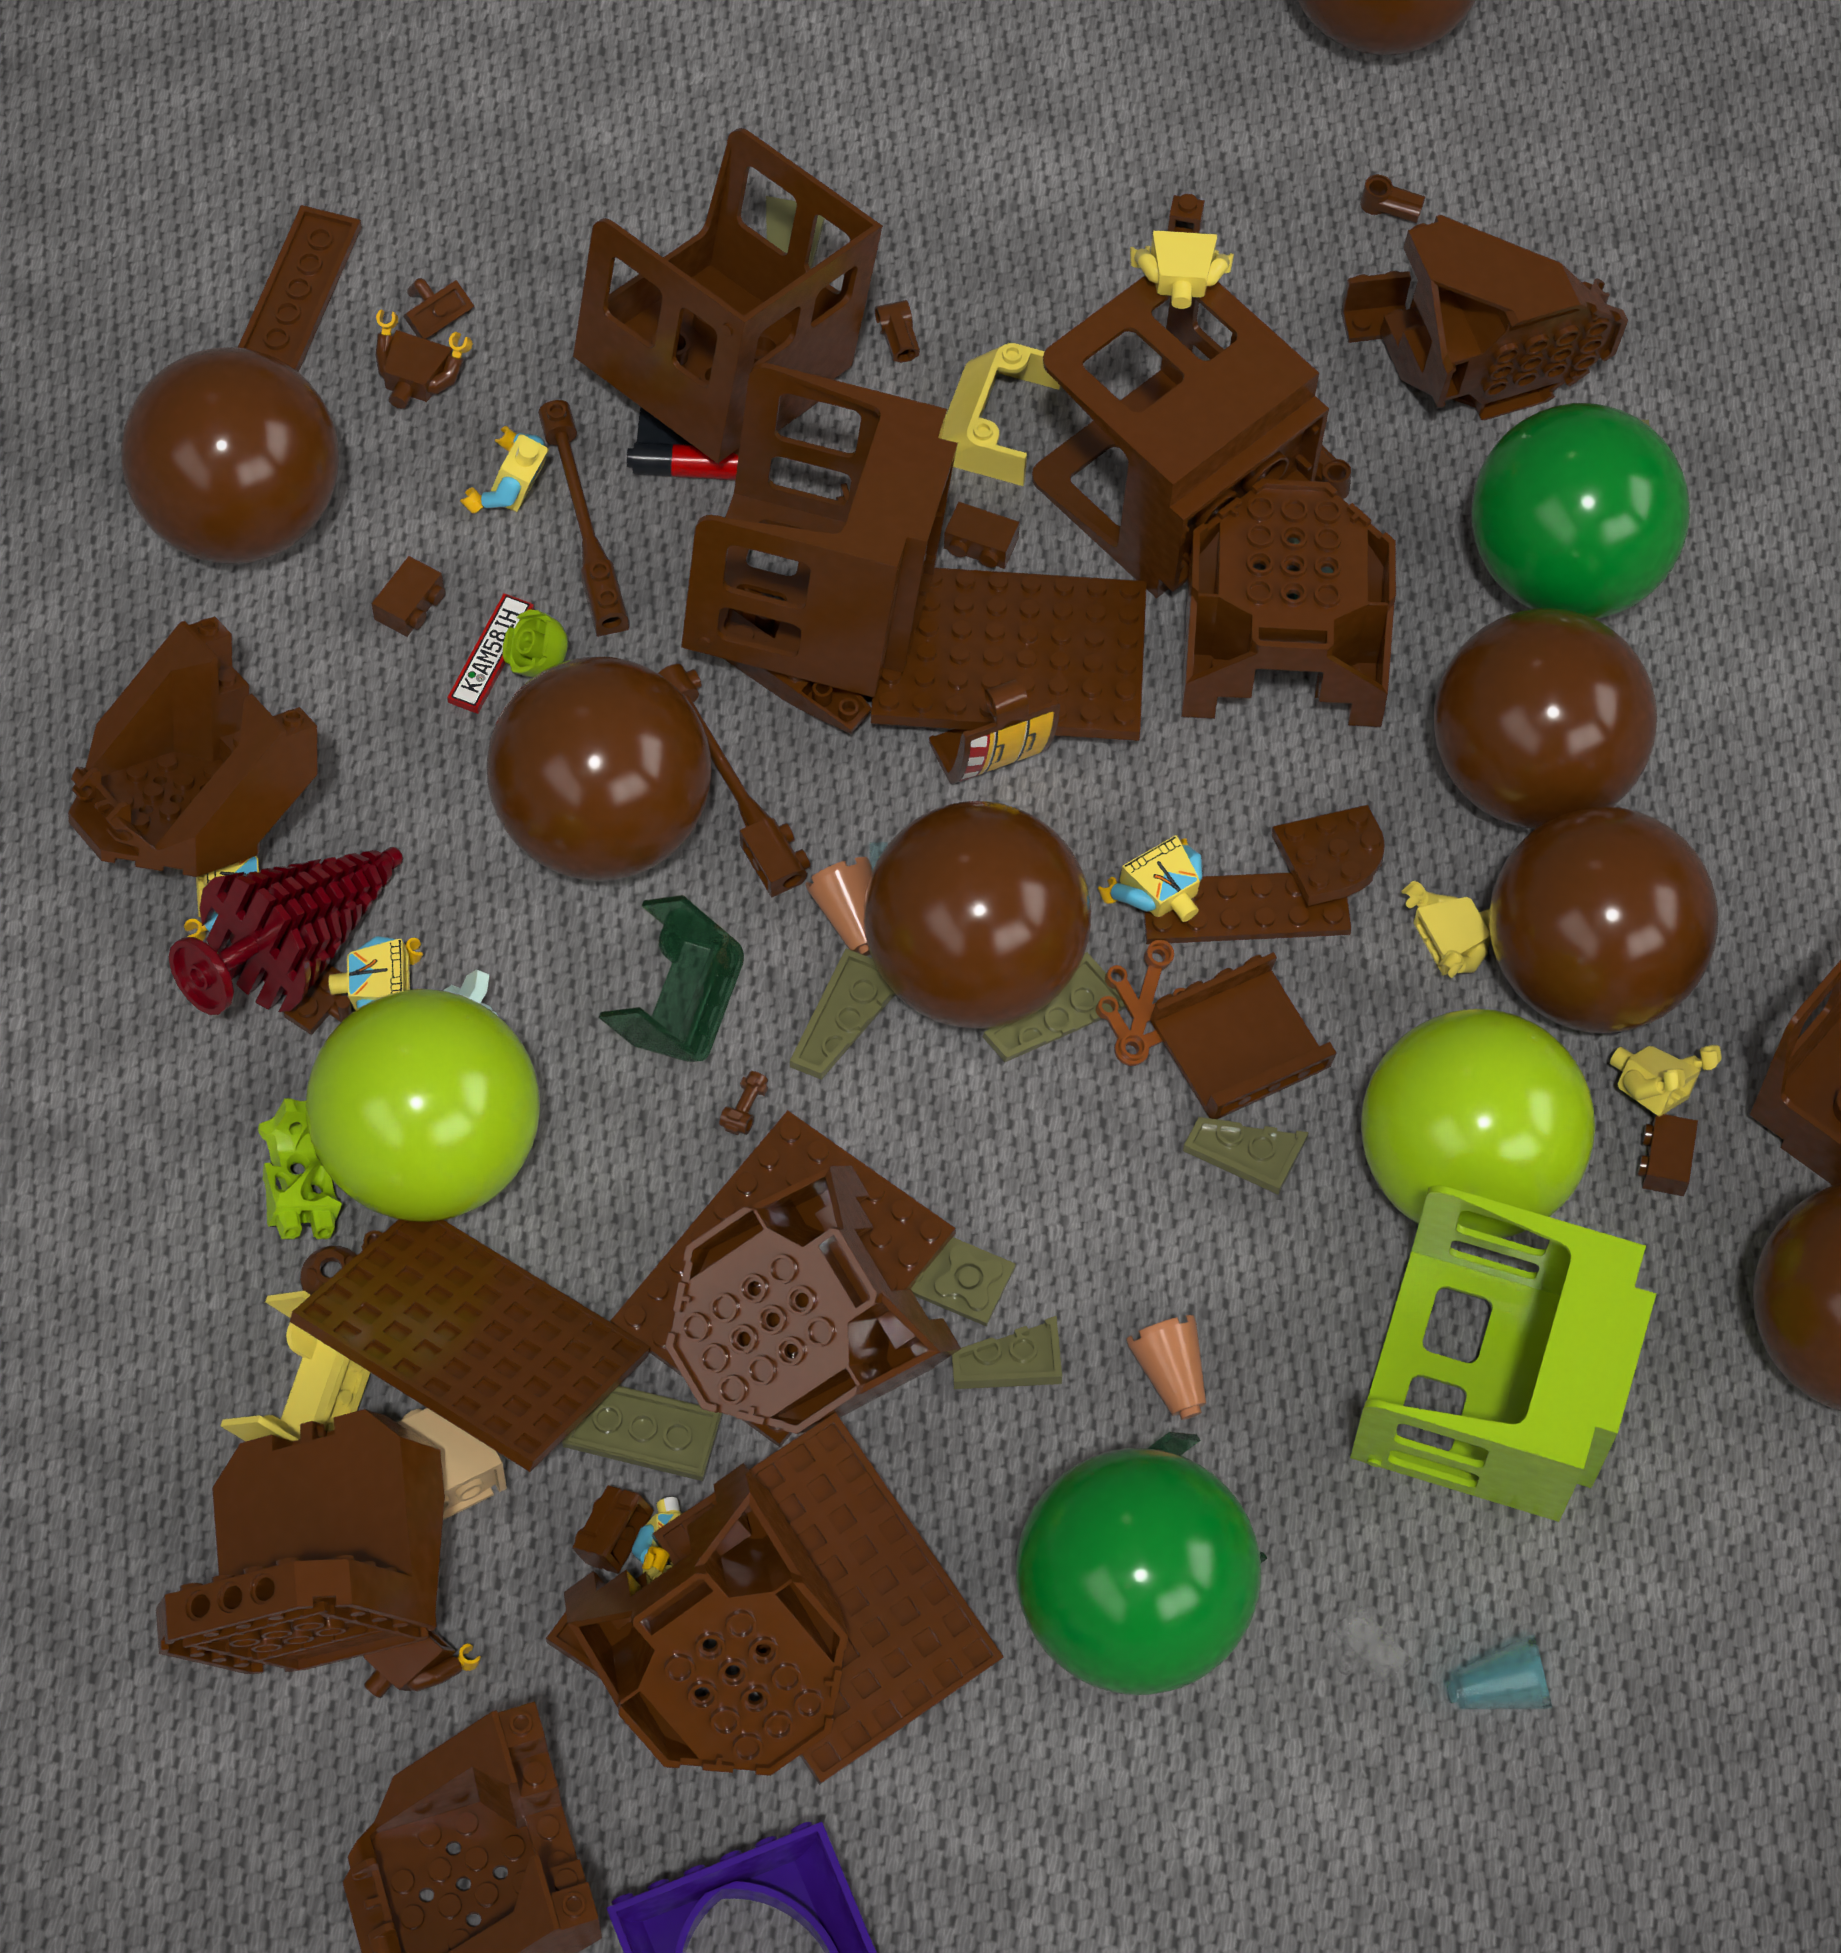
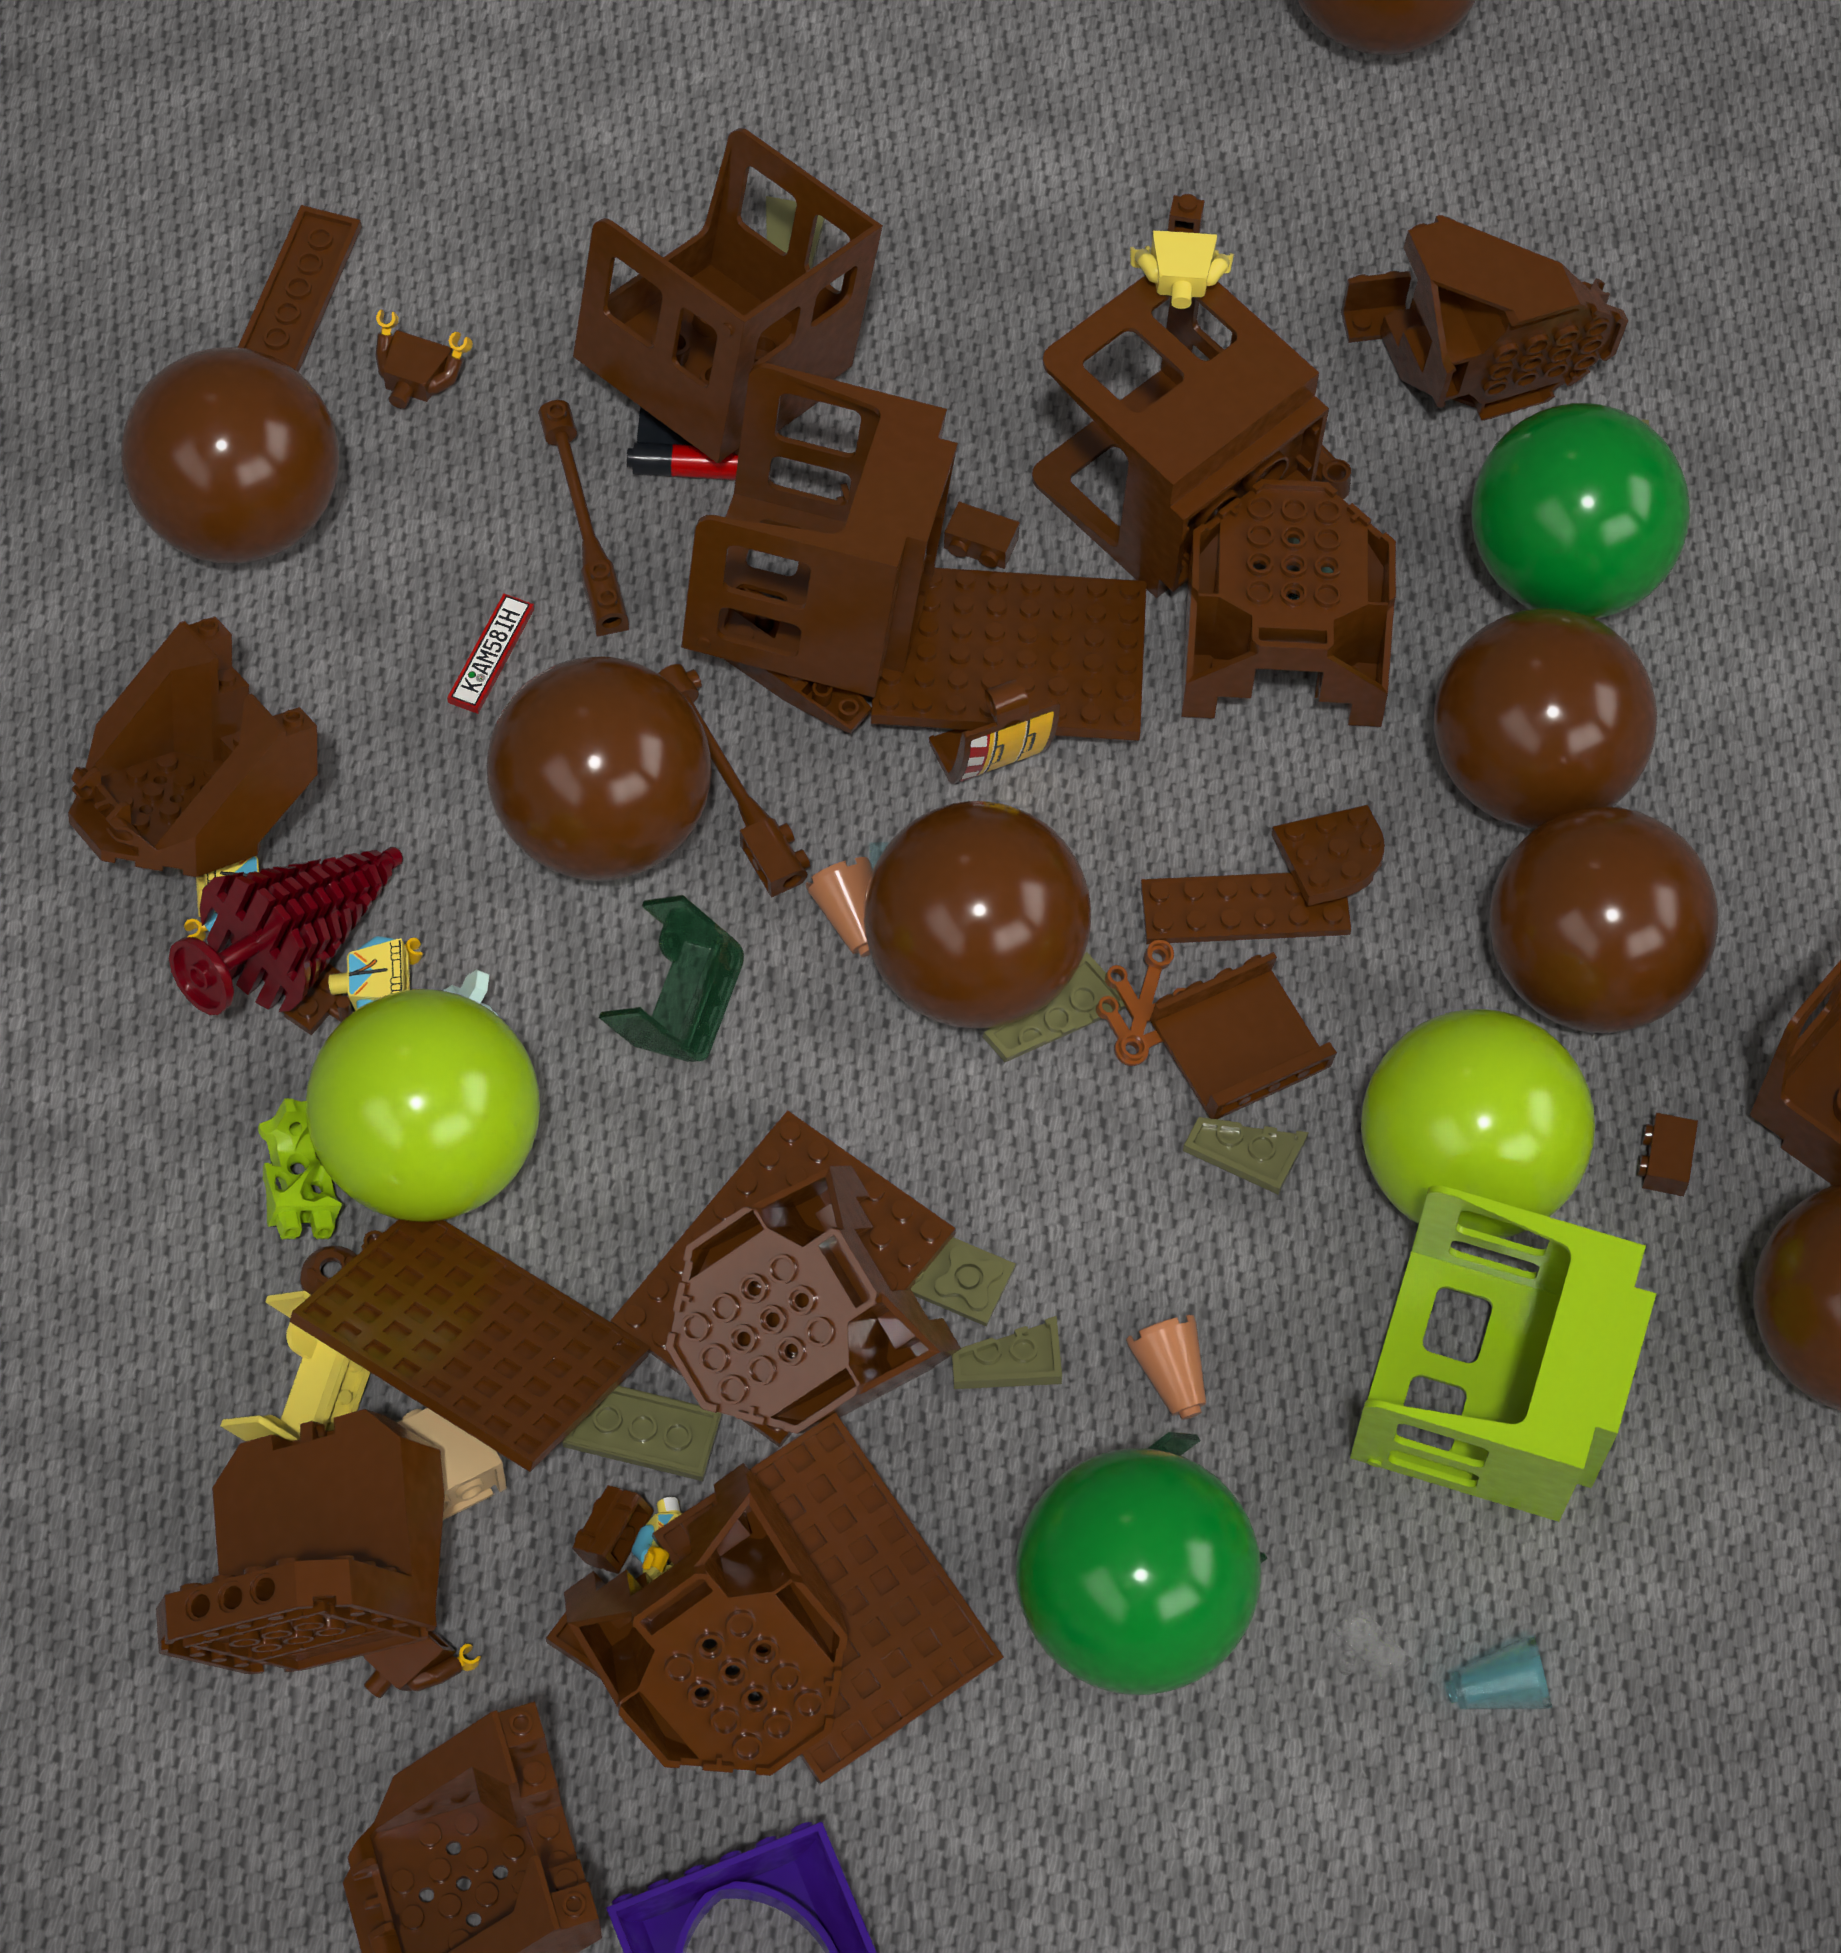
reddish brown brick [372,556,445,637] -> none
reddish brown plate [403,278,474,339] -> none
torso [460,426,549,513] -> none
lime cylinder [503,609,568,678] -> none
reddish brown bar [719,1071,768,1135] -> none
olive wing [790,948,895,1080] -> none
reddish brown piece [875,300,920,363] -> none
light yellow windscreen [942,343,1060,486] -> none
torso [1098,835,1202,922] -> none
reddish brown piece [1360,174,1425,223] -> none
light yellow torso [1401,881,1491,978] -> none
light yellow torso [1610,1045,1722,1117] -> none

